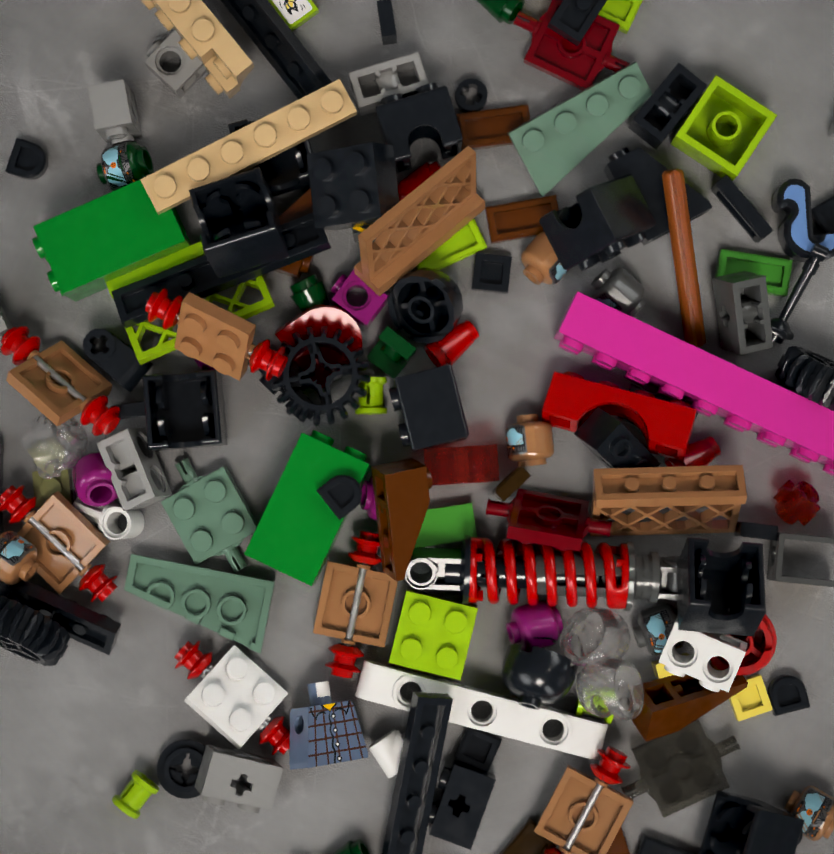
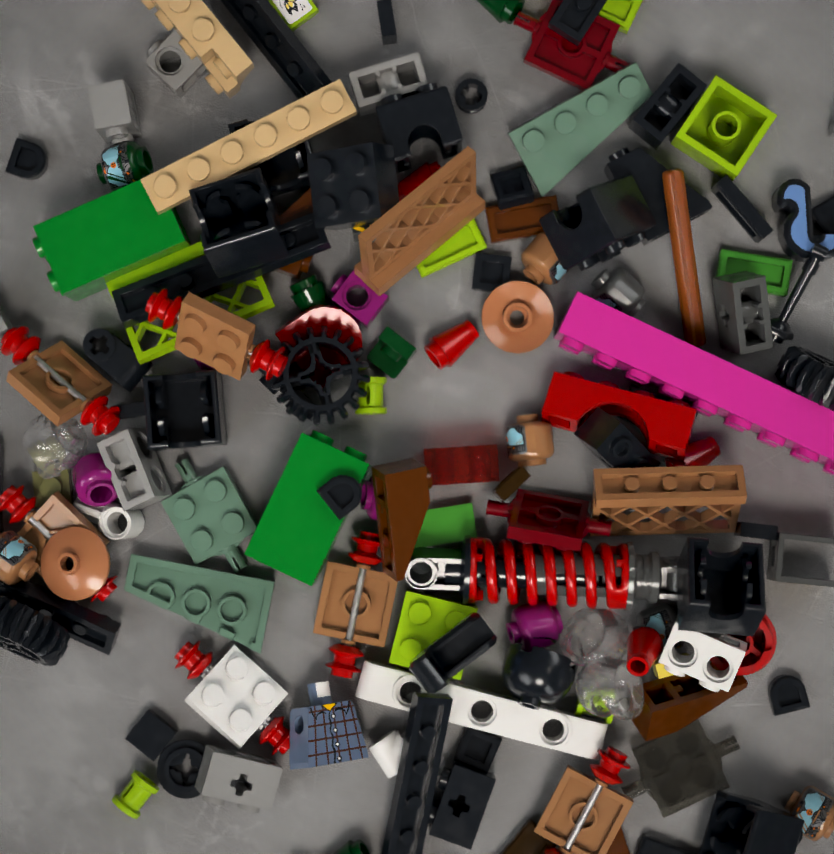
black cylinder [388,268,463,344] -> none
black piece [389,365,469,452] -> none
reddish brown tile [457,104,530,151] -> none
light yellow tile [729,674,773,722] -> none
clear red gear [773,480,821,526] -> none
none -> nougat dish [41,527,111,601]
none -> black tile [125,709,178,761]
none -> black animal [409,612,497,693]
none -> nougat dish [481,281,554,354]
none -> black tile [490,166,534,210]
none -> red cone [627,627,664,676]

